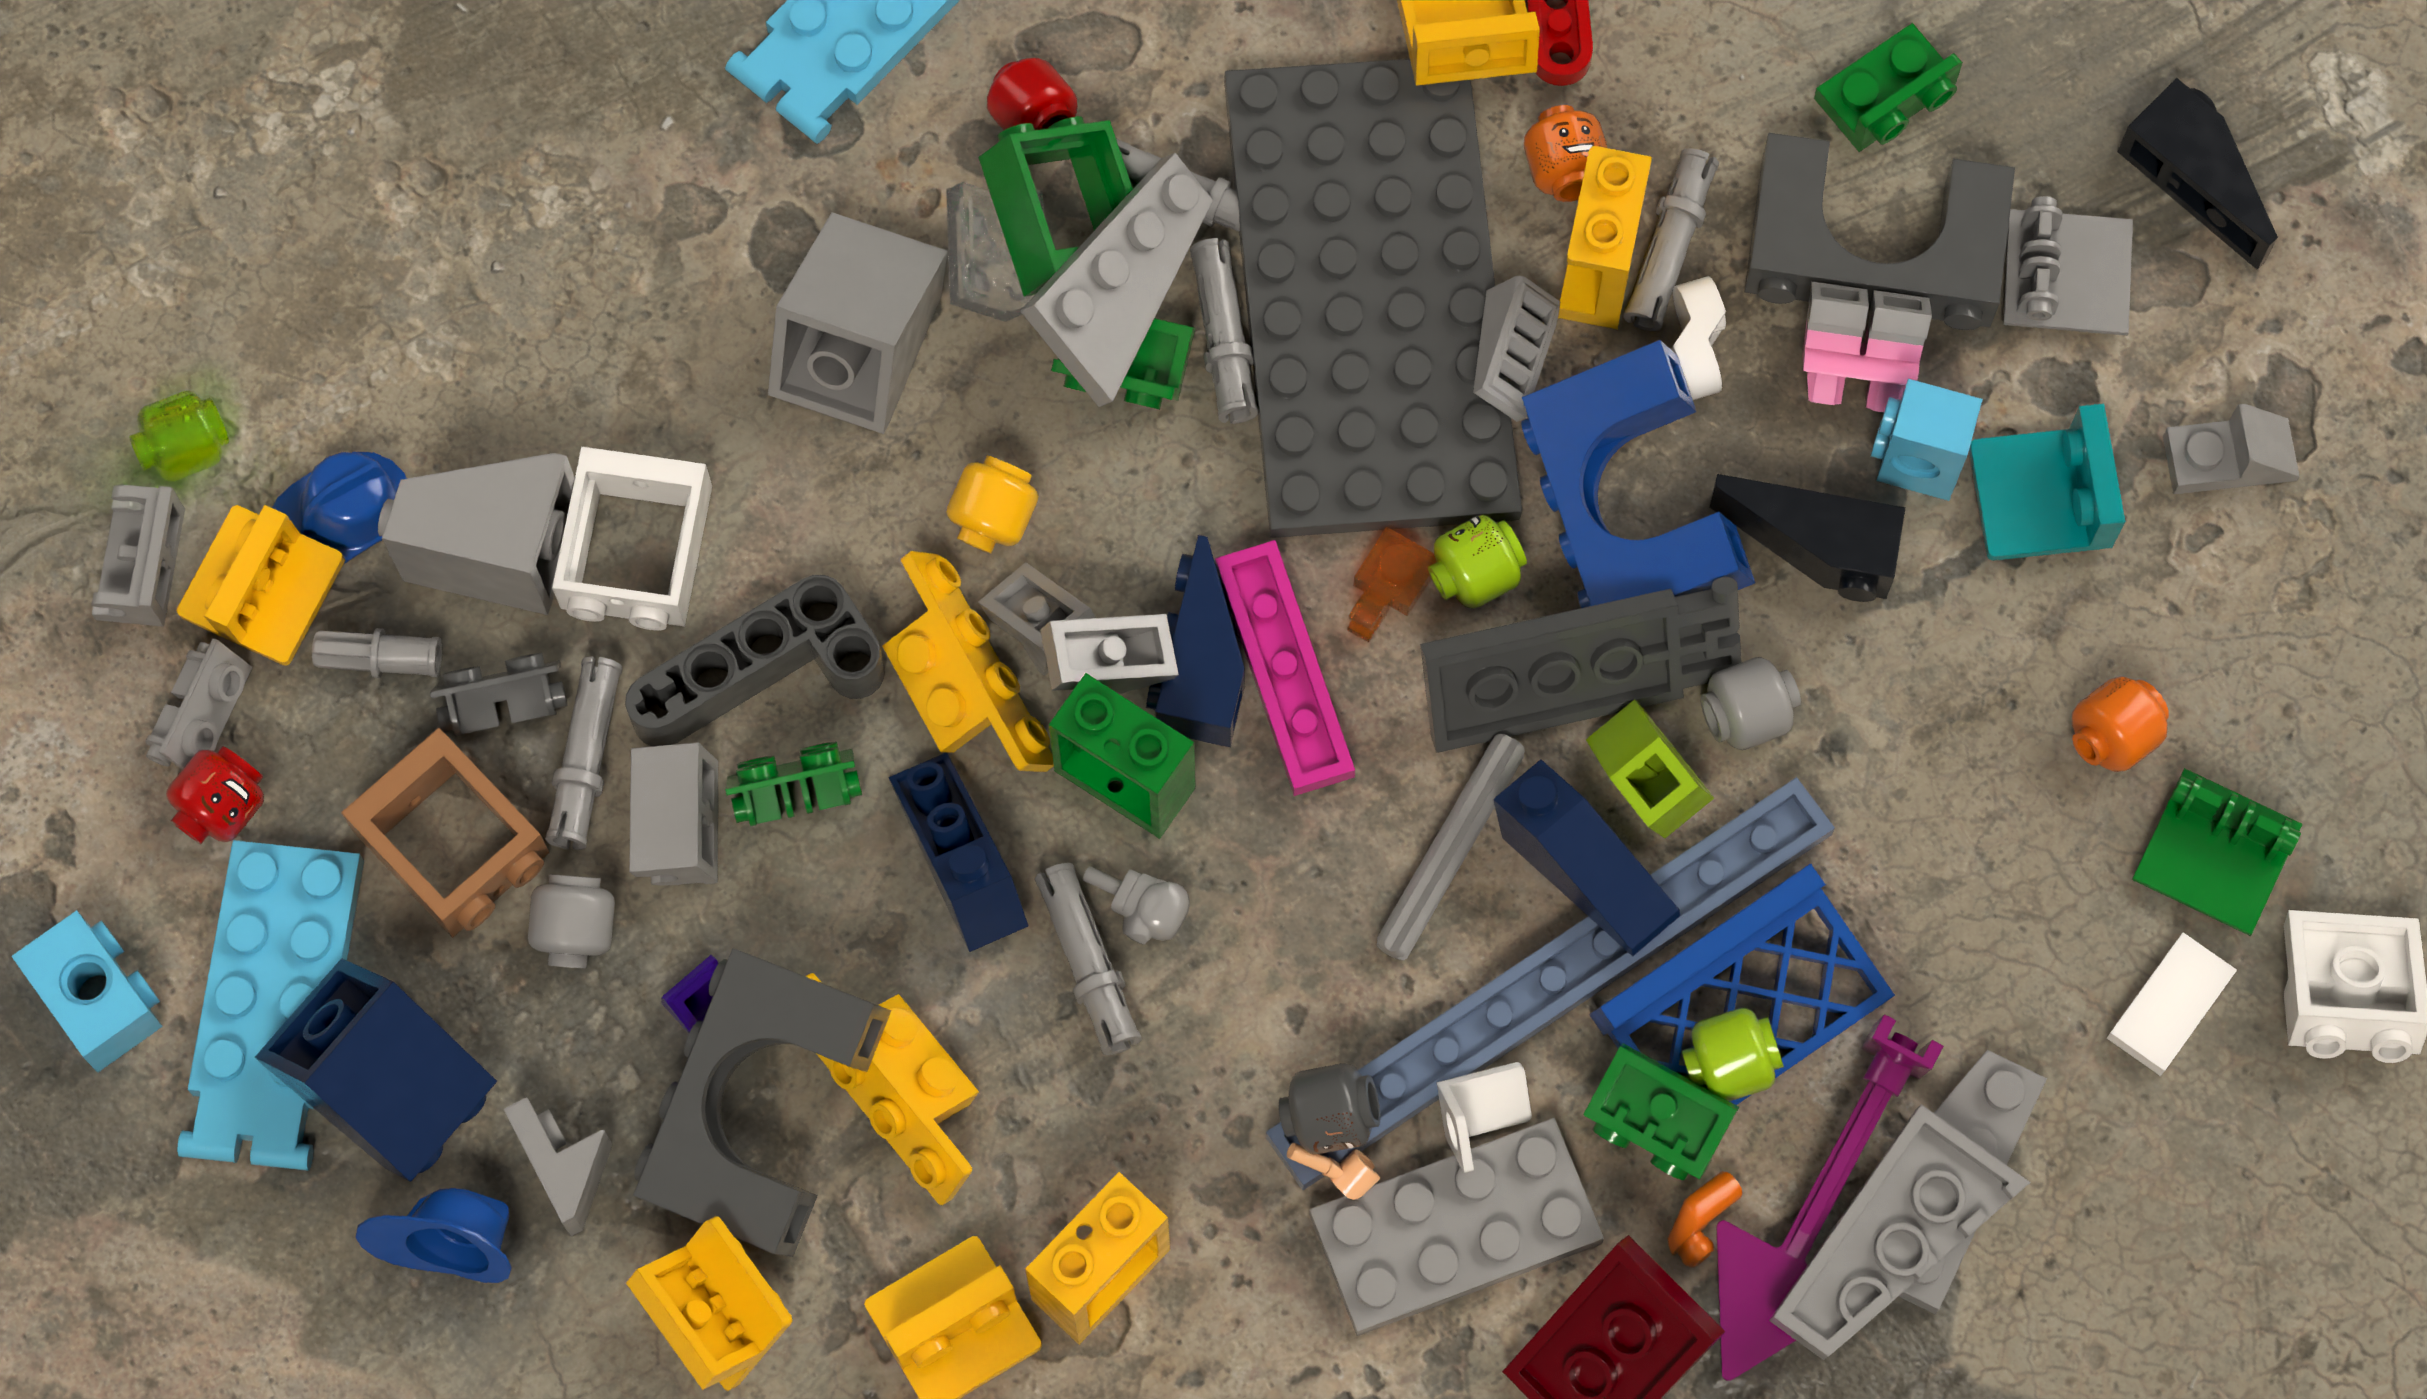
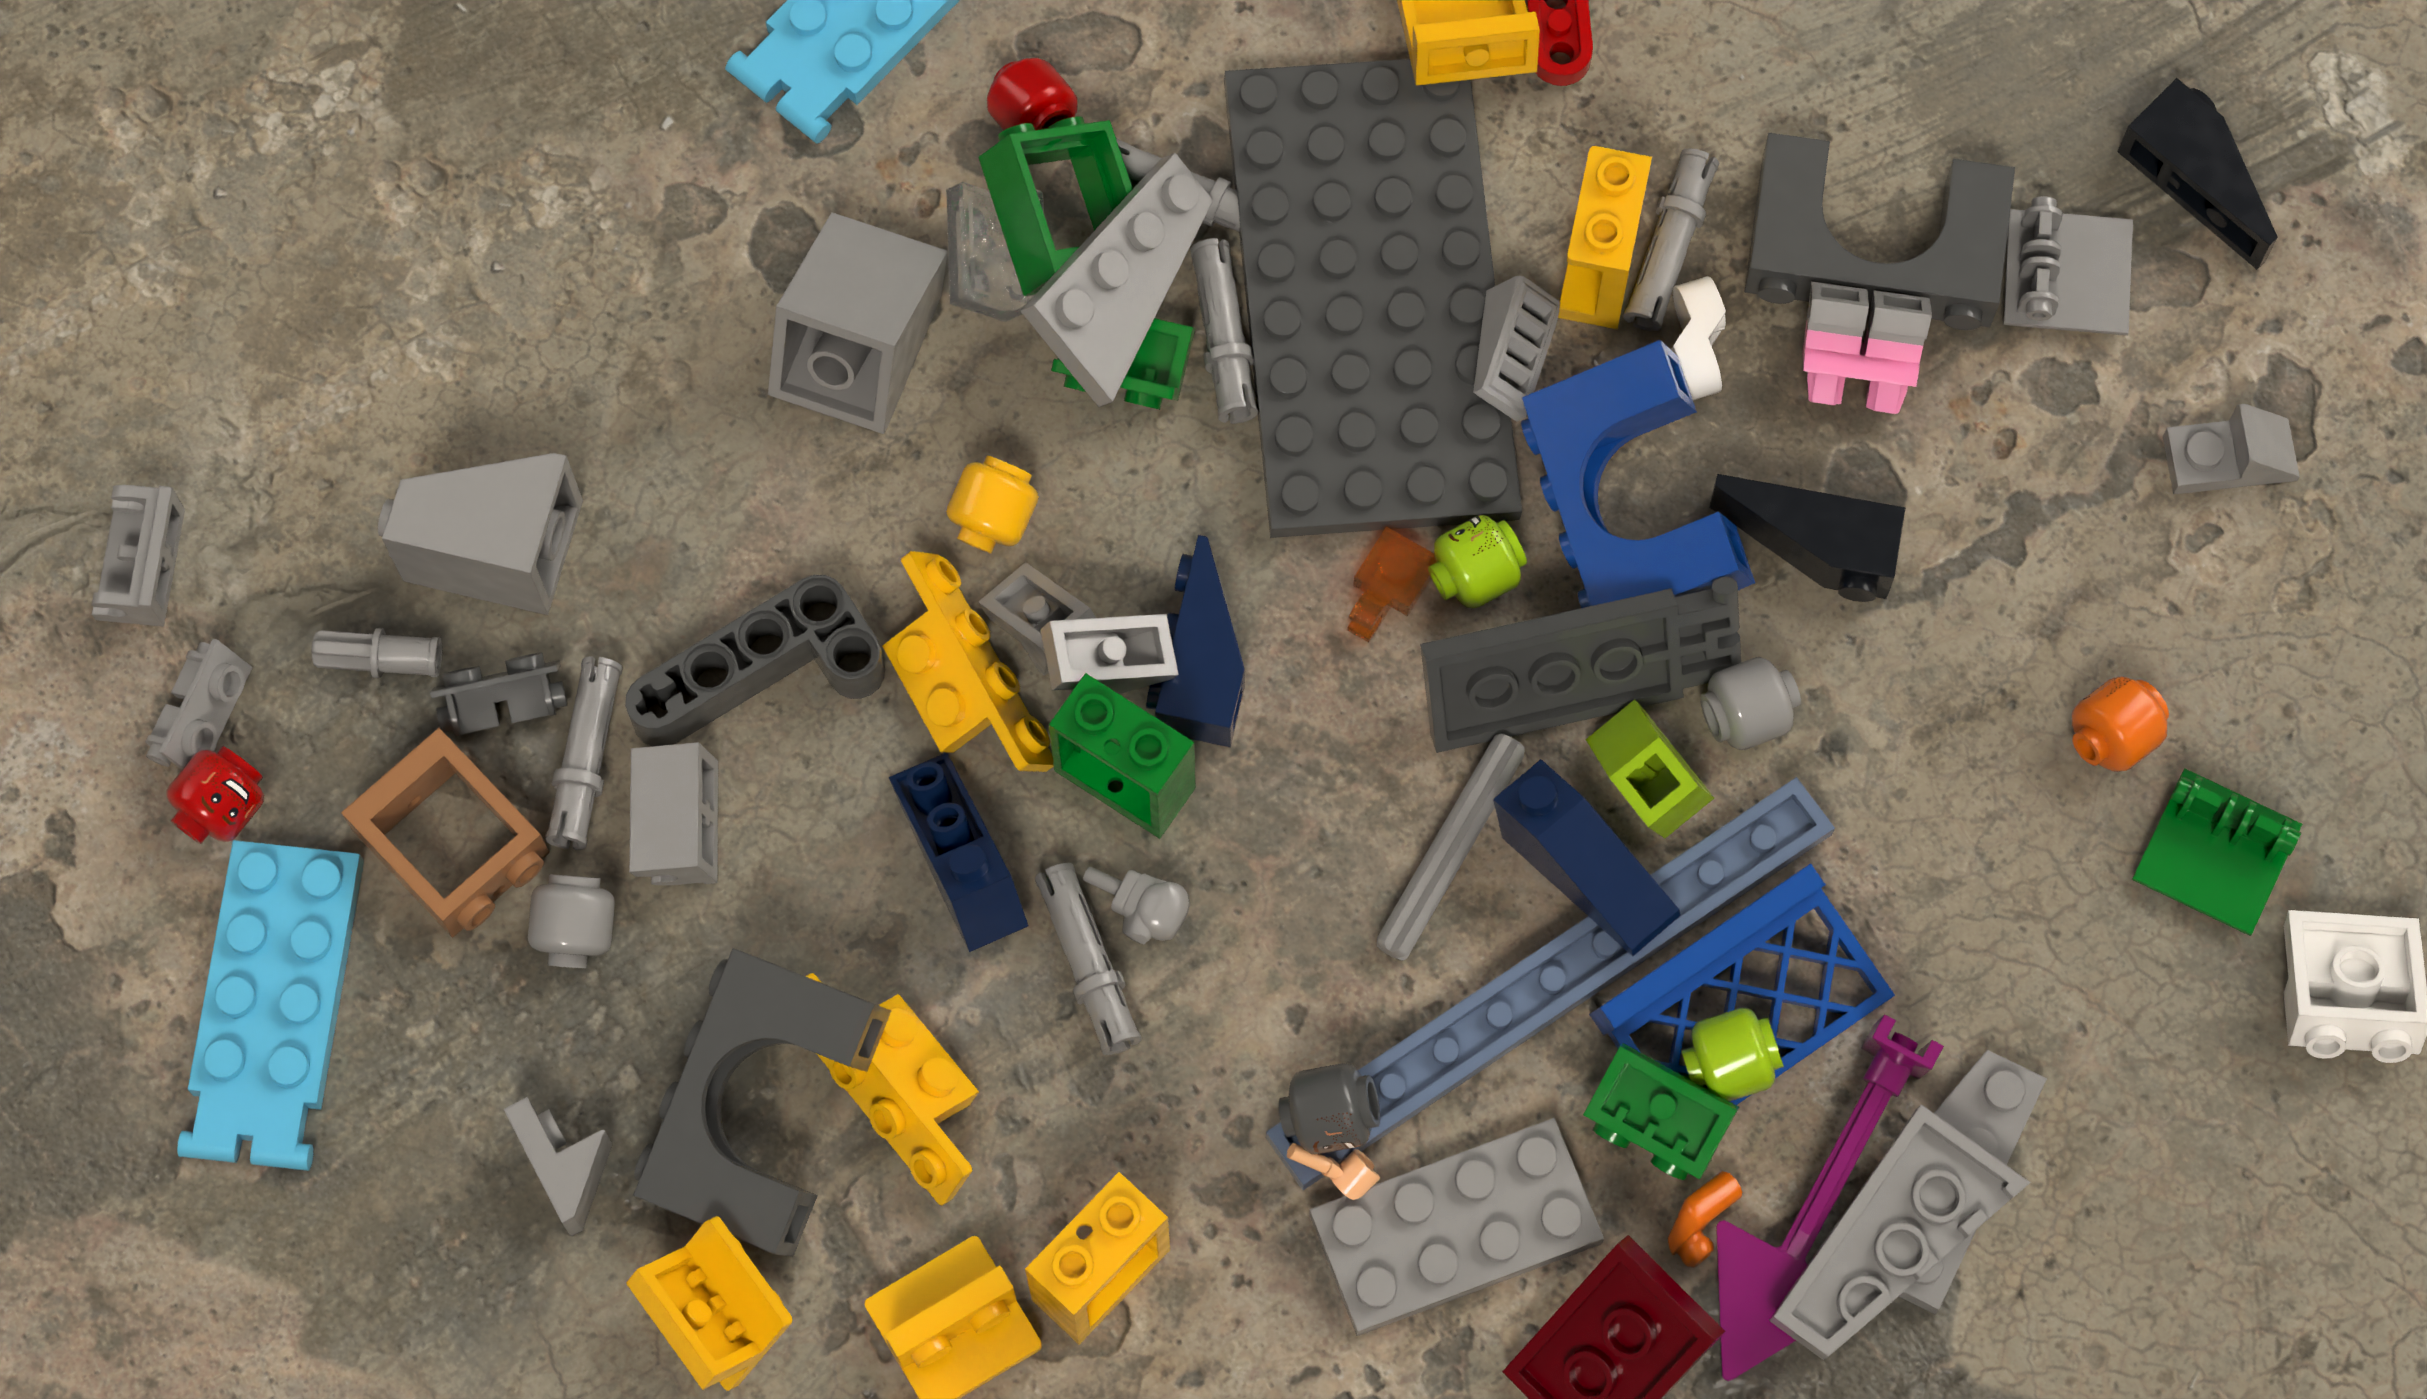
medium azure brick [11,910,163,1072] -> none
clear neon green head [129,390,229,482] -> none
yellow bracket [176,505,345,666] -> none
dark blue slope [255,958,497,1182] -> none
blue piece [272,452,407,565] -> none
blue piece [356,1188,512,1283] -> none
white window [552,446,712,631] -> none
dark purple slope [661,955,719,1033] -> none
green hinge [725,741,862,826] -> none
dark pink plate [1215,540,1355,796] -> none
white bracket [1437,1062,1532,1173] -> none
orange head [1524,105,1607,202] -> none
green bracket [1814,23,1963,152] -> none
medium azure brick [1871,379,1983,501] -> none
teal bracket [1969,403,2126,561] -> none
white tile [2107,932,2237,1076] -> none

